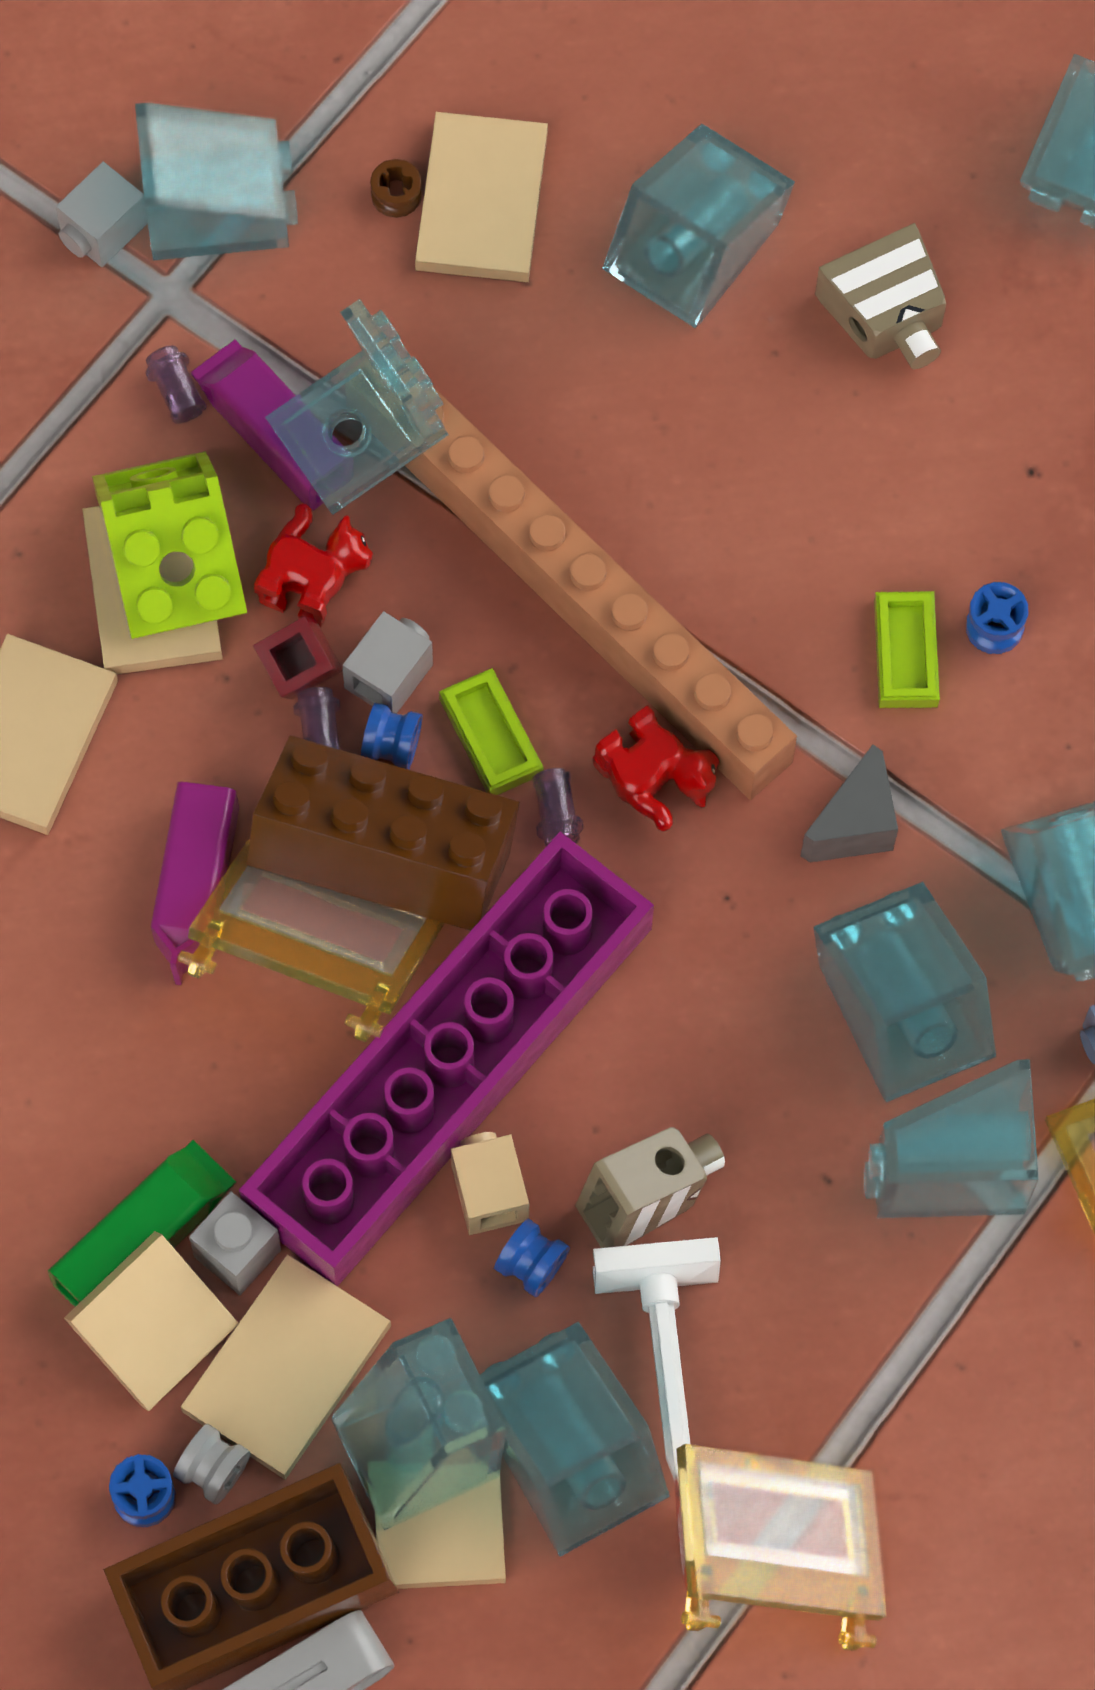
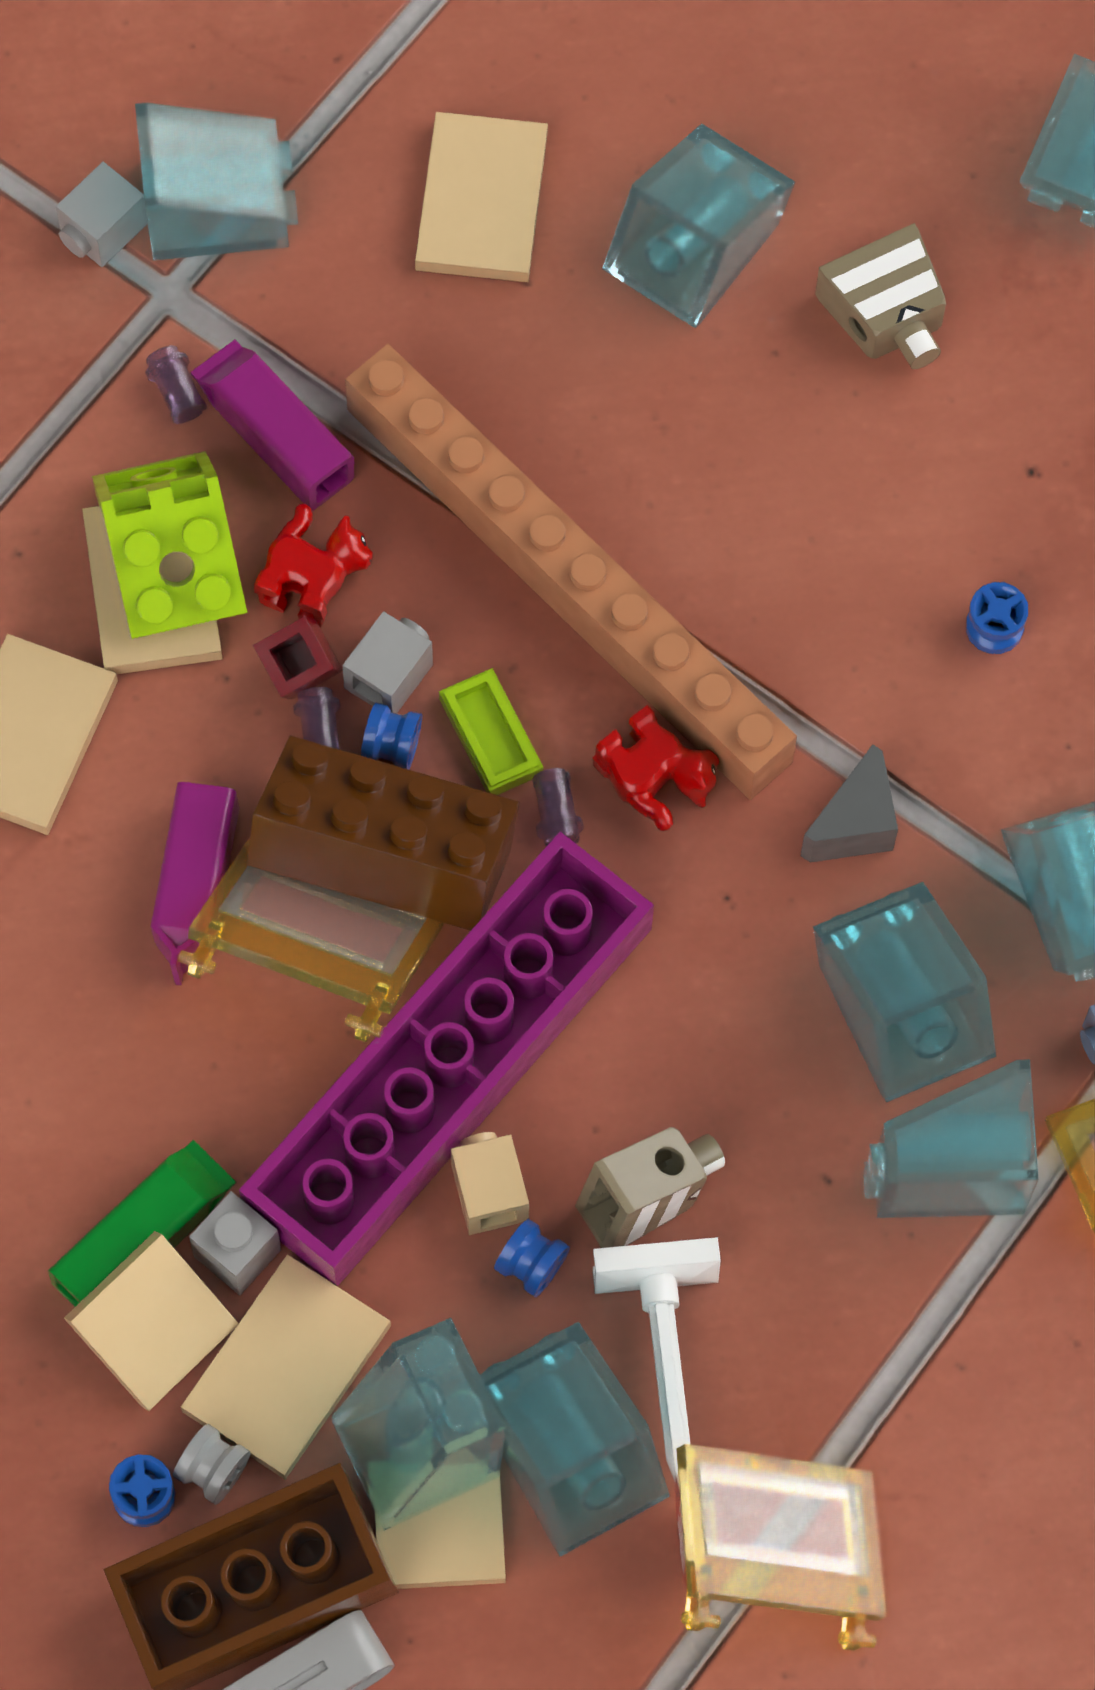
clear light blue bracket [265,299,449,515] -> none
reddish brown bush [370,159,422,218] -> none
lime tile [874,591,940,708] -> none

